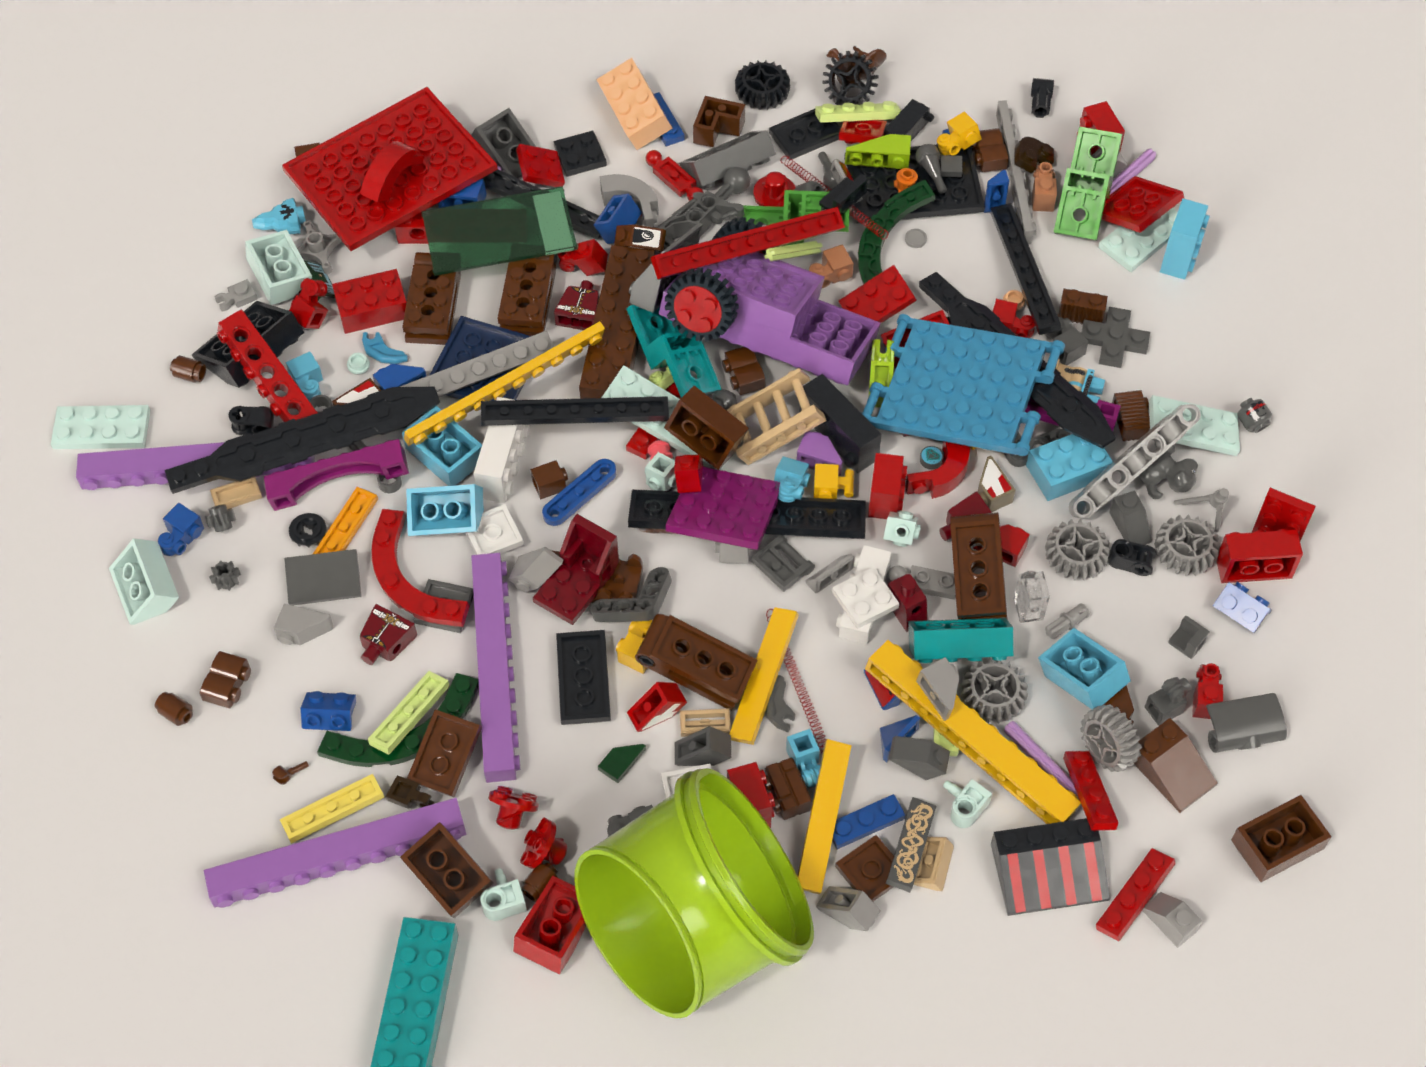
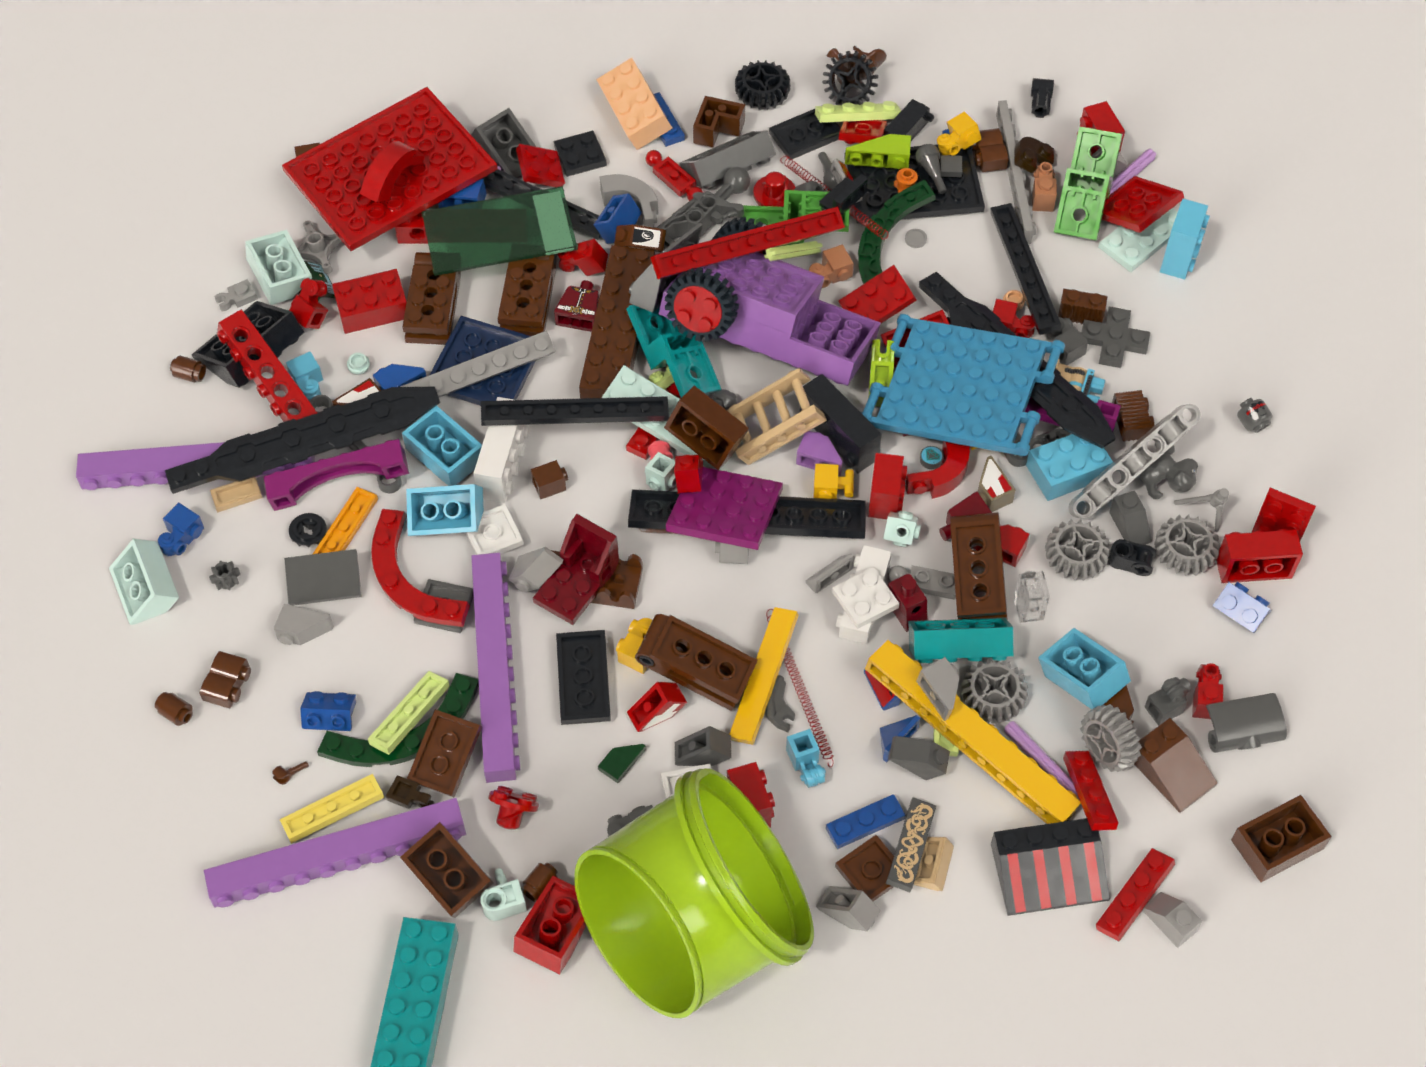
light aqua plate [51,405,150,449] -> none
dark grey gear [205,504,236,532] -> none
black piece [228,406,275,435] -> none
medium azure rock [252,198,306,234] -> none
dark red torso [360,604,417,665] -> none
dark azure piece [362,332,408,364] -> none
yellow plate [404,321,605,446] -> none
red plate [520,817,568,869] -> none
blue plate [542,459,616,526] -> none
dark grey beam [590,567,672,622] -> none
tan tile [680,709,731,737] -> none
reddish brown brick [722,346,766,396] -> none
dark grey plate [751,535,815,592] -> none
reddish brown brick [765,758,812,820] -> none
medium azure brick [774,456,811,502] -> none
yellow tile [797,739,852,894] -> none
light aqua piece [943,779,992,828] -> none
blue slope [984,170,1009,213] -> none
light grey axle [1045,603,1090,639] -> none
light aqua plate [1149,395,1240,456] -> none
dark grey panel [1168,616,1210,659] -> none

